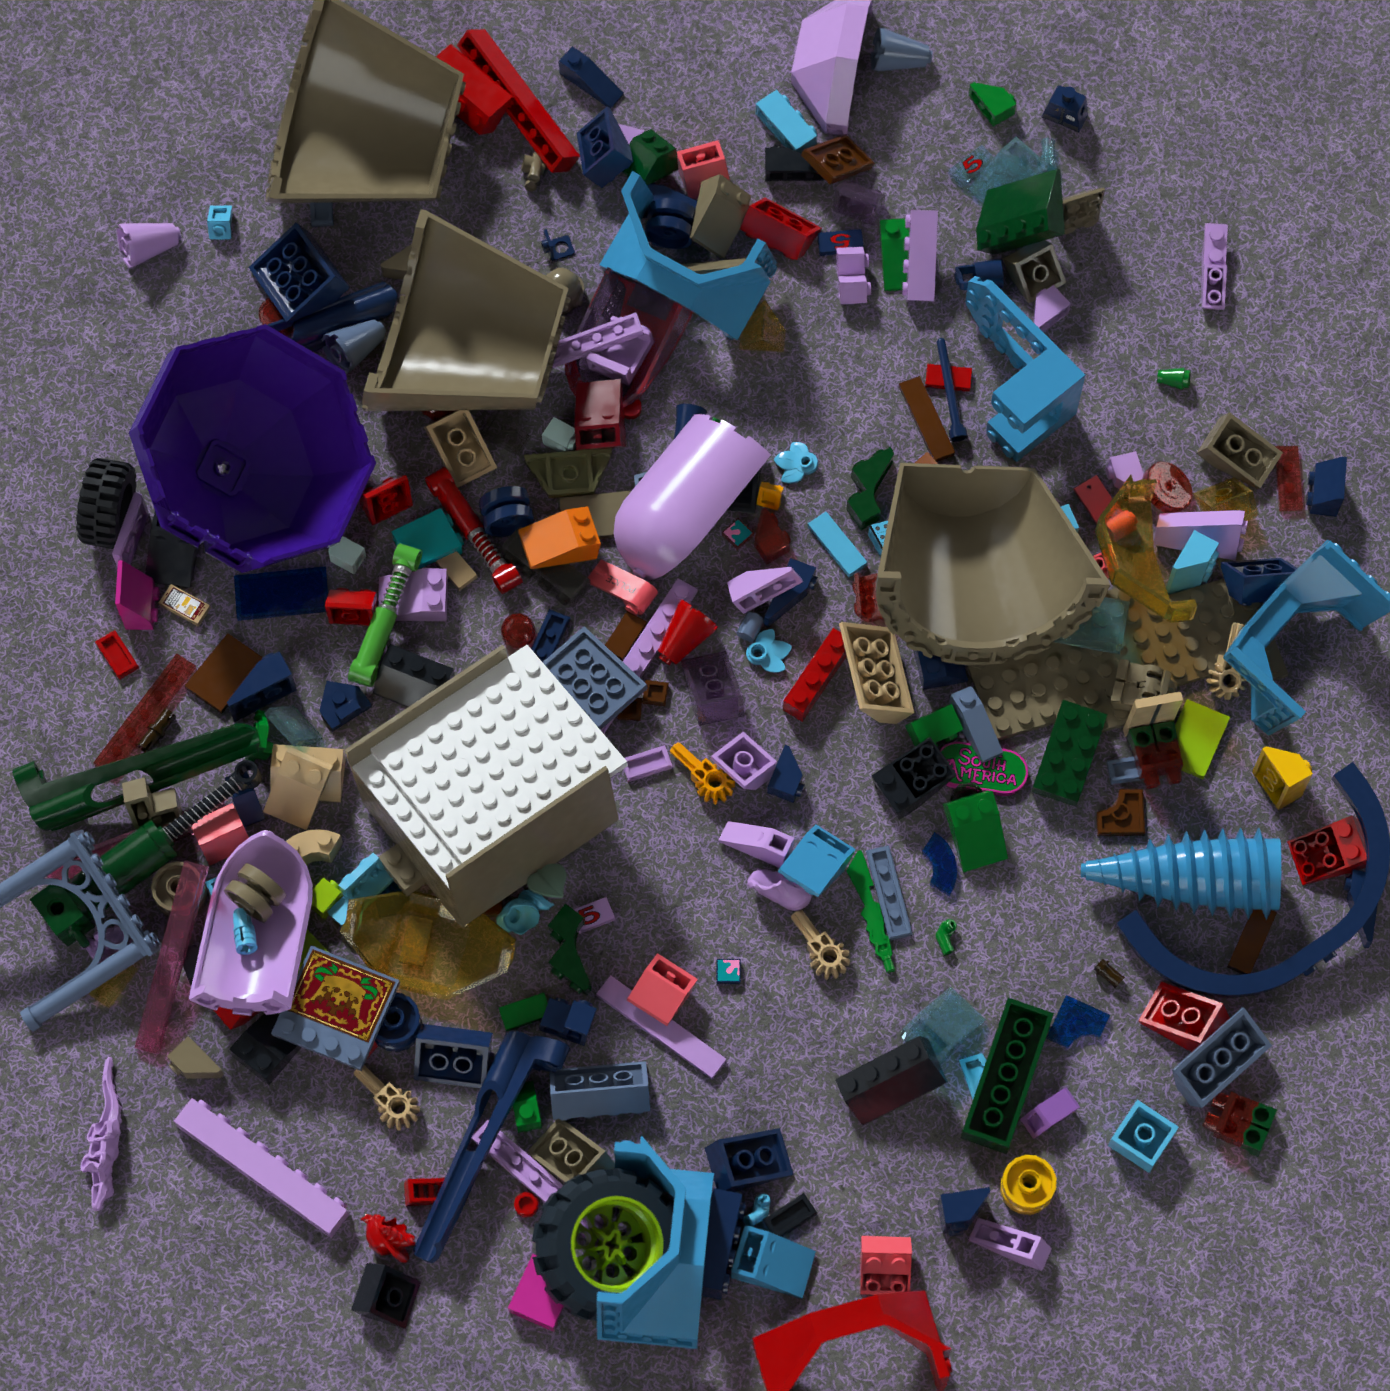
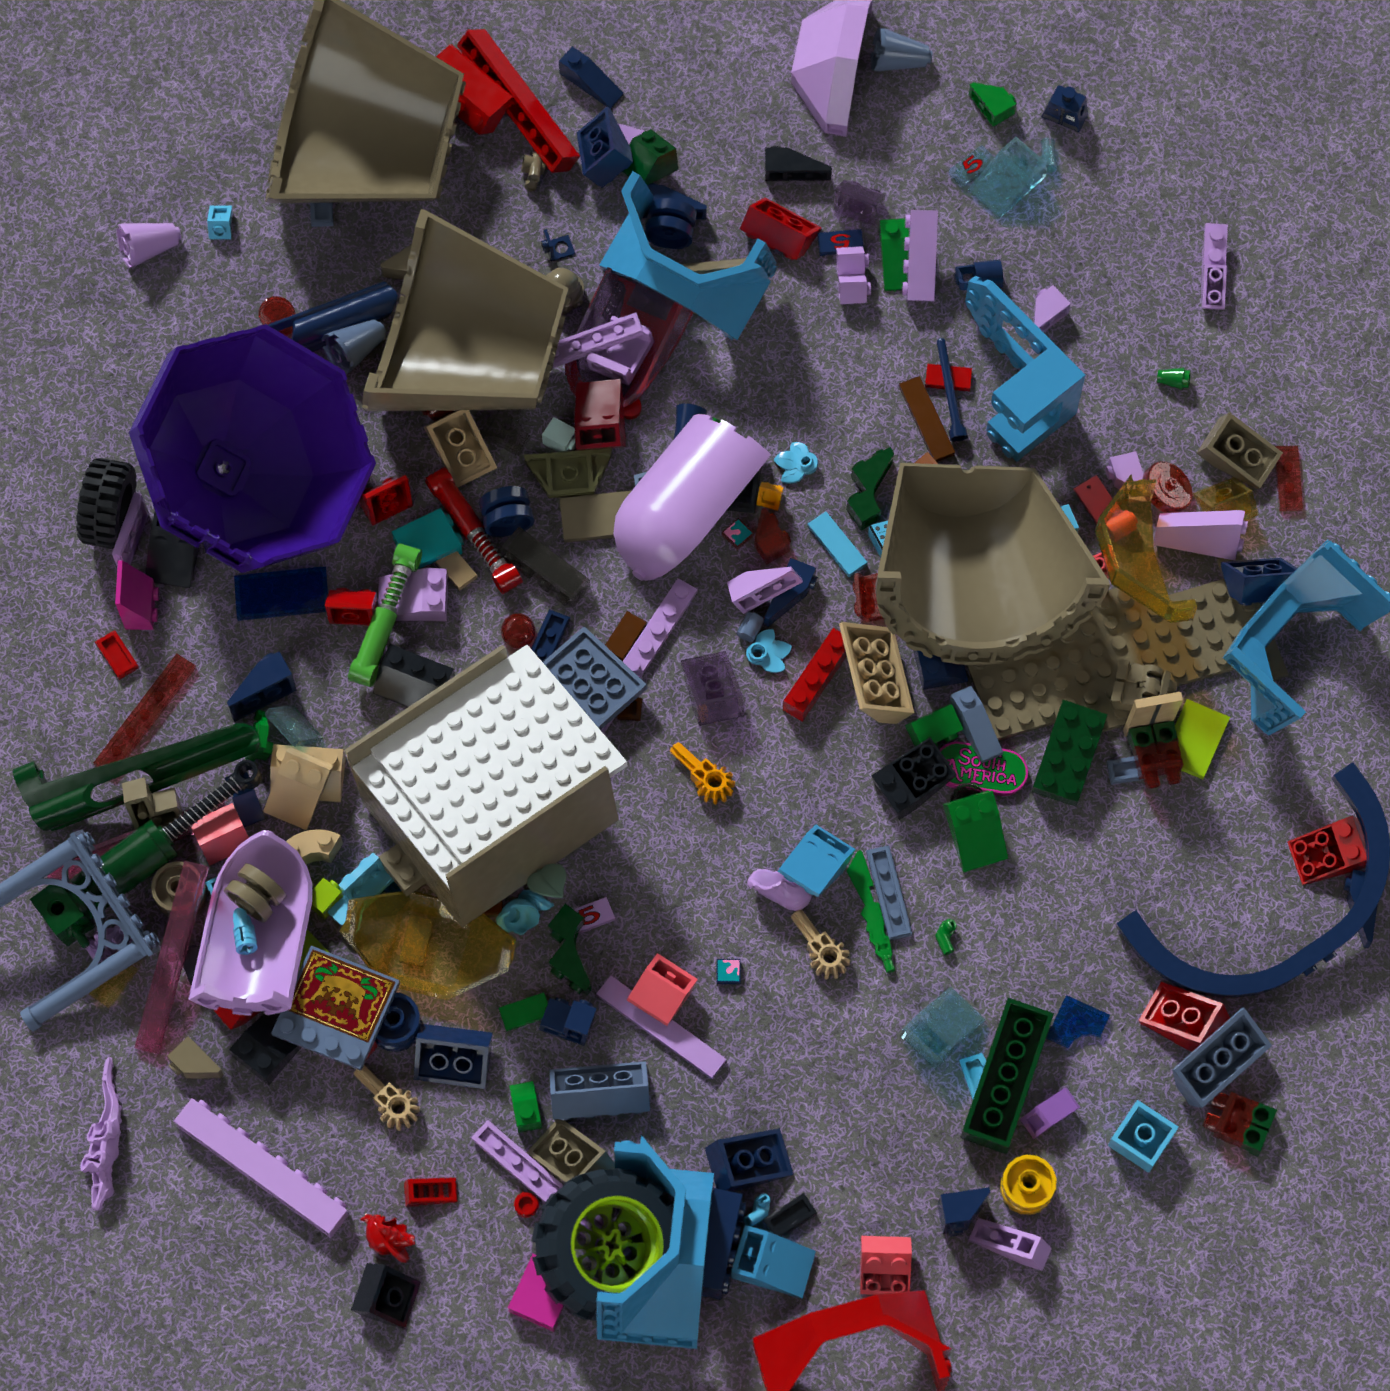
dark brown pin [136,708,176,752] -> none
tile [159,584,211,627] -> none
reddish brown tile [185,633,263,714] -> none
dark blue slope [248,222,350,324] -> none
dark blue plate [319,681,372,732] -> none
light aqua brick [328,536,366,574] -> none
dark blue panel [413,1031,570,1264] -> none
orange slope [518,506,601,569] -> none
coral door [585,559,658,616] -> none
lavender tile [623,745,673,782] -> none
reddish brown tile [642,680,669,707] -> none
red cone [658,599,718,666] -> none
coral slope [677,140,730,200] -> none
dark tan slope [690,174,751,259] -> none
lavender slope [710,732,777,790] -> none
lavender slope [718,821,794,868] -> none
clear yellow slope [739,300,785,352] -> none
medium azure brick [756,90,818,154] -> none
dark blue slope [767,745,805,803] -> none
reddish brown tile [801,134,875,185] -> none
black slope [835,1036,948,1126] -> none
clear blue tile [922,832,957,897] -> none
dark green slope [976,169,1065,255] -> none
dark tan slope [1003,240,1066,303] -> none
clear light blue slope [1053,597,1130,654] -> none
dark tan slope [1062,187,1105,234] -> none
dark azure cone [1081,827,1281,920] -> none
dark brown pin [1094,959,1125,988] -> none
reddish brown tile [1096,789,1145,836] -> none
medium azure slope [1164,530,1220,595] -> none
tan gear [1206,623,1247,700] -> none
reddish brown tile [1227,909,1277,974] -> none
yellow slope [1252,746,1313,810] -> none
dark blue slope [1306,457,1347,517] -> none

